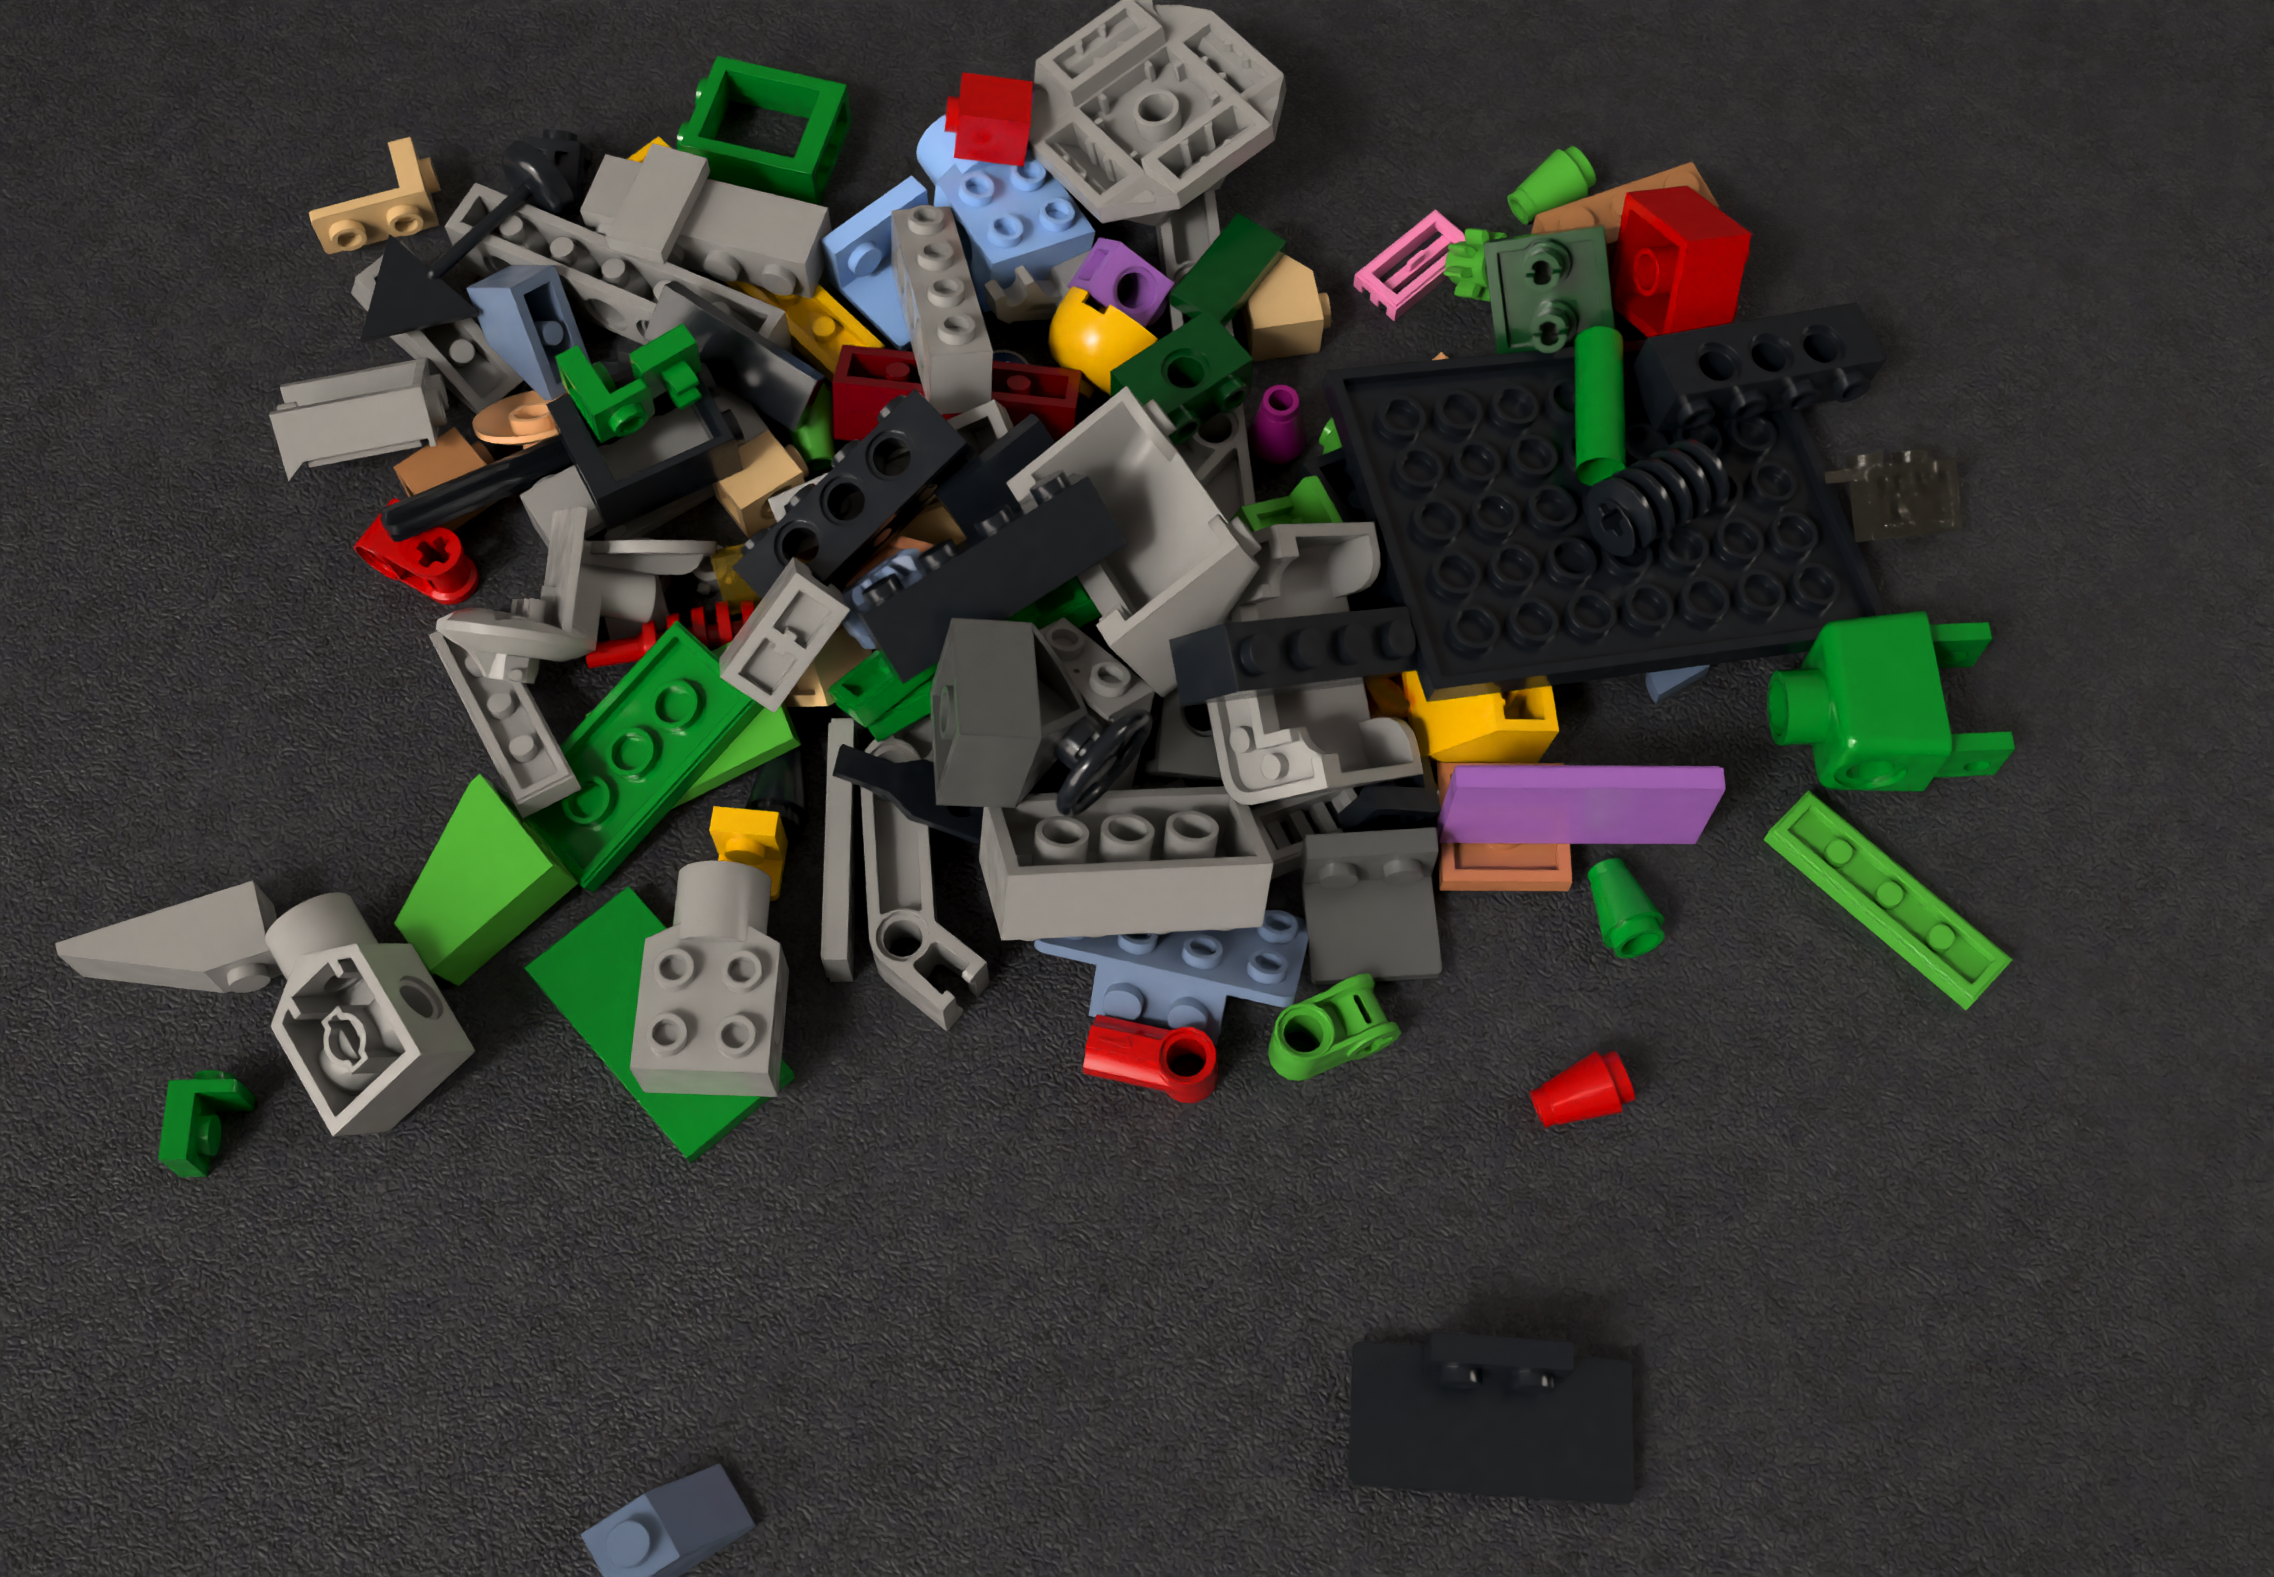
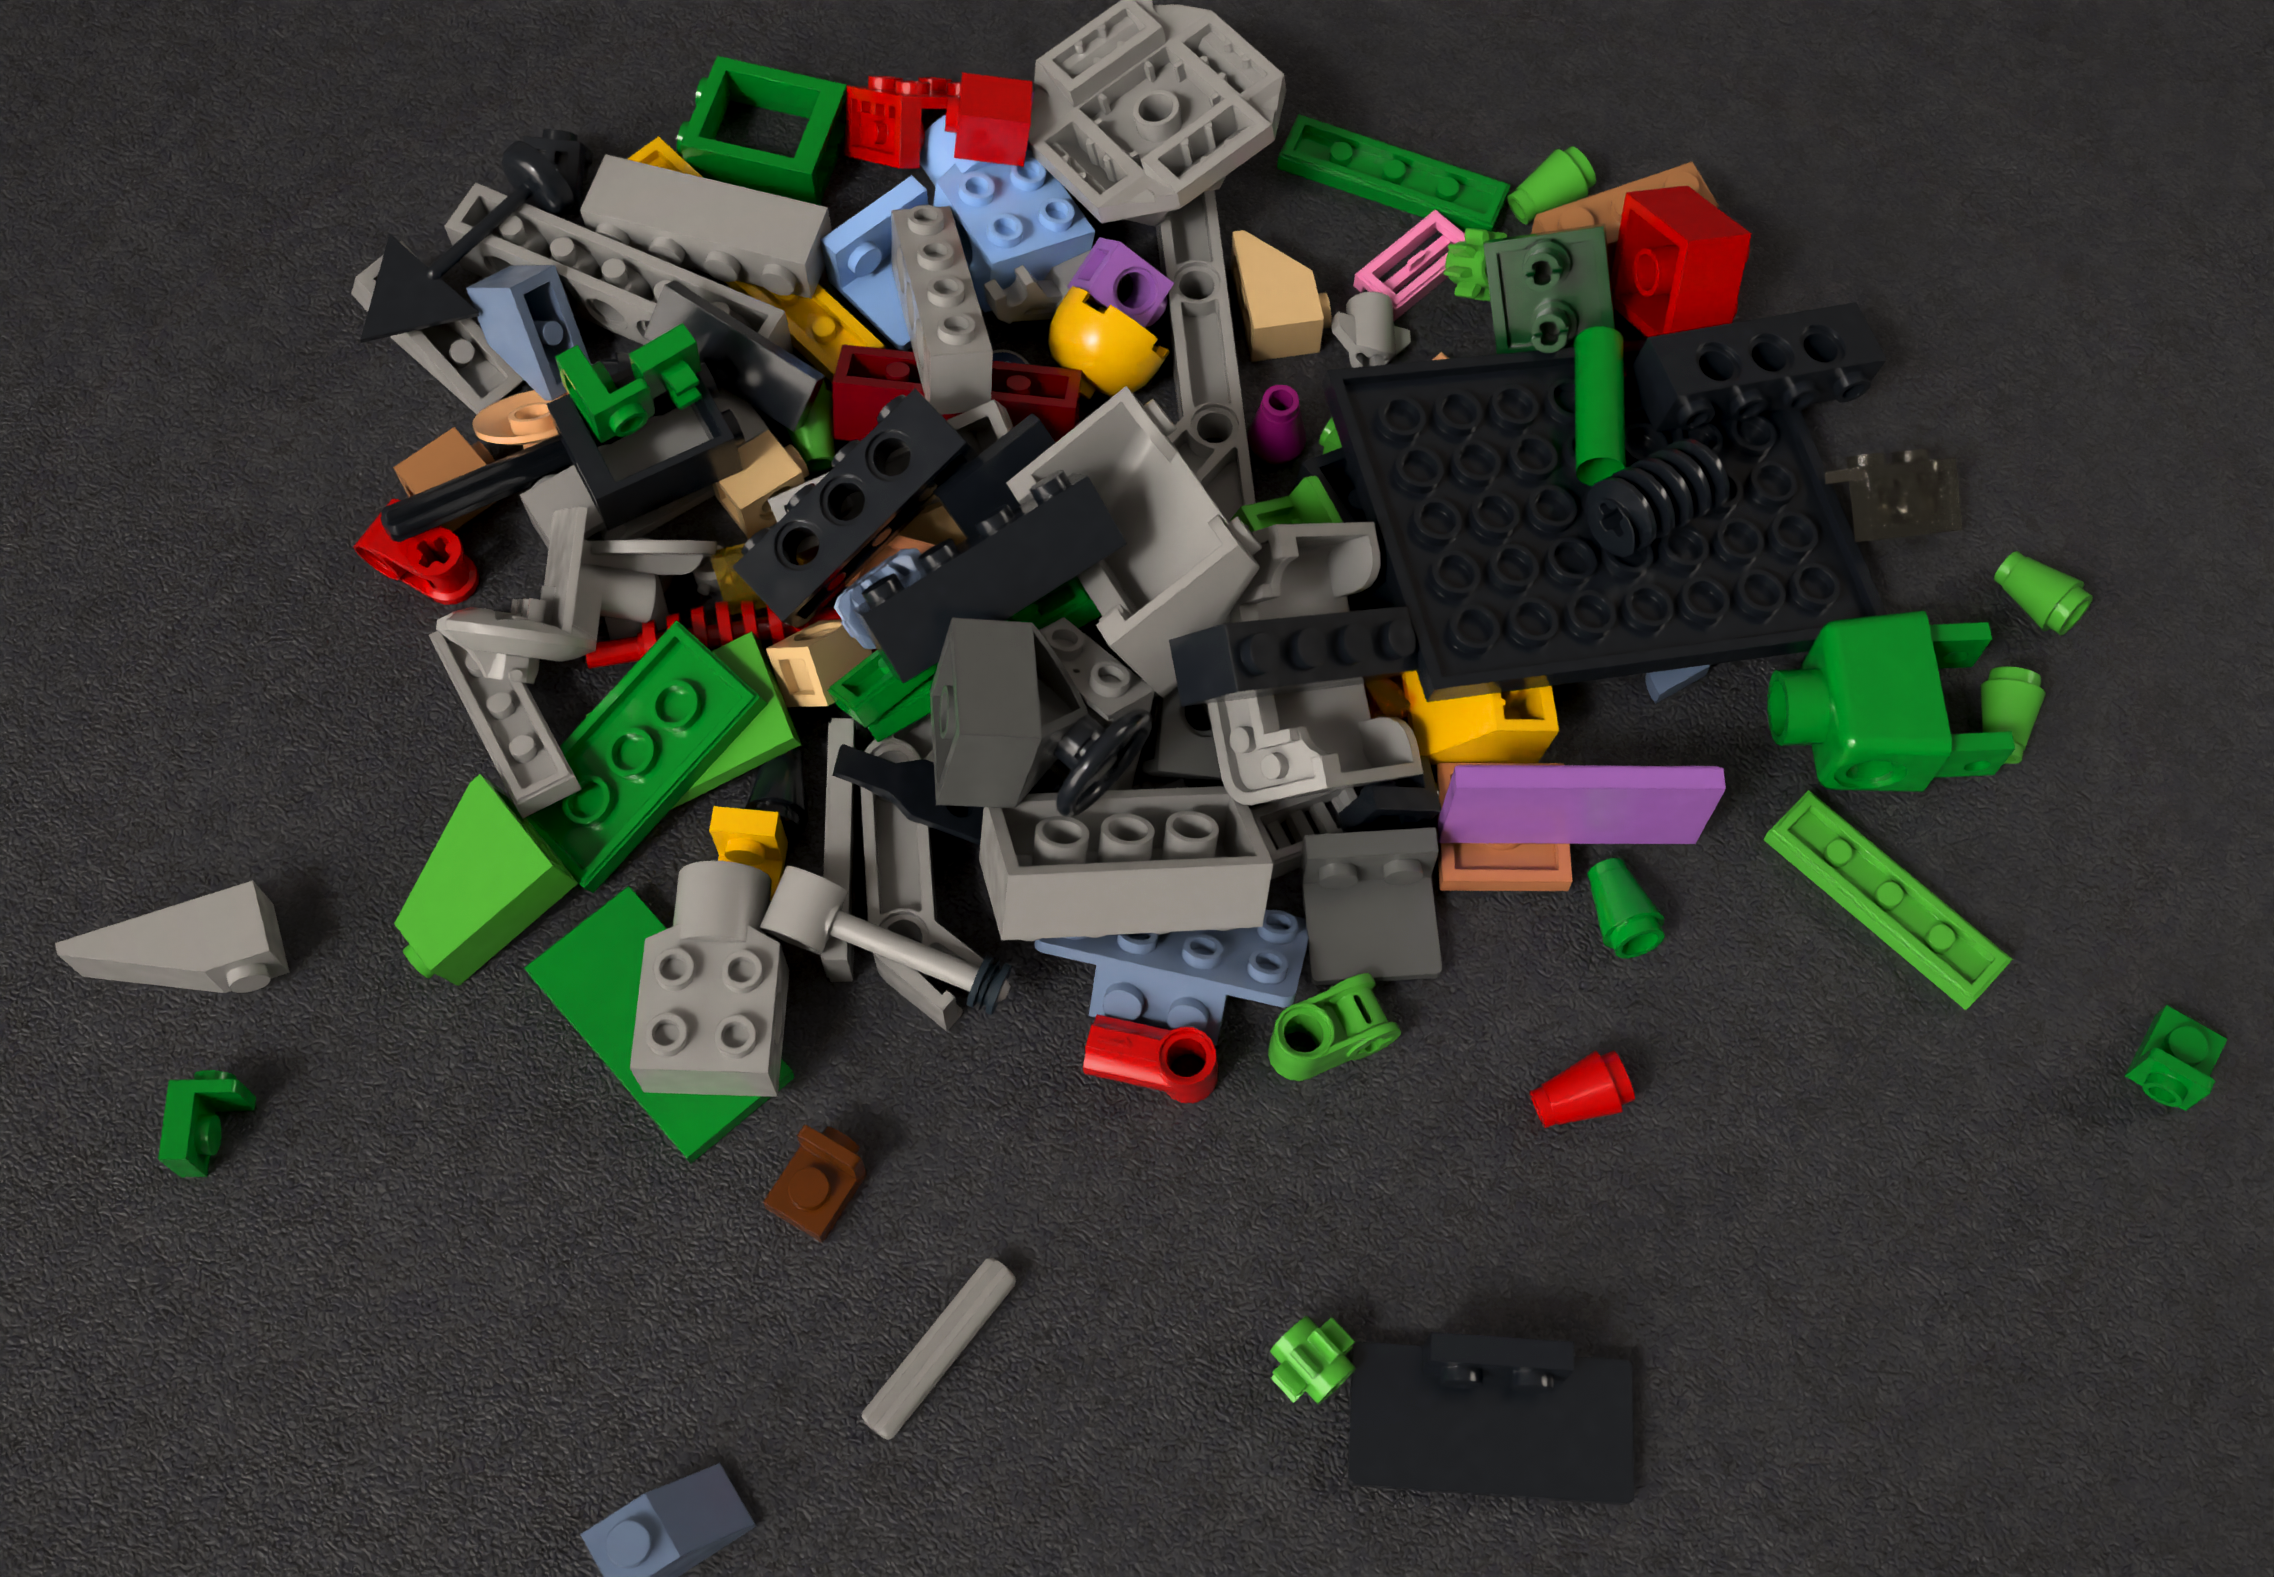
light grey brick [265,892,475,1137] -> none
light grey window [269,358,449,481] -> none
tan bracket [309,137,441,254] -> none
light grey tile [605,143,710,265] -> none
light grey hinge [719,556,850,713] -> none
dark green brick [1110,309,1253,445] -> none
dark green tile [1170,213,1287,327] -> none
none -> light grey piece [759,866,1012,1015]
none -> reddish brown bracket [763,1124,867,1243]
none -> red bracket [845,76,961,169]
none -> light grey axle [862,1257,1016,1440]
none -> bright green gear [1270,1315,1356,1405]
none -> green tile [1277,114,1511,232]
none -> light grey piece [1331,292,1411,368]
none -> bright green cone [1980,666,2046,764]
none -> bright green cone [1994,551,2093,635]
none -> green bracket [2125,1005,2228,1111]

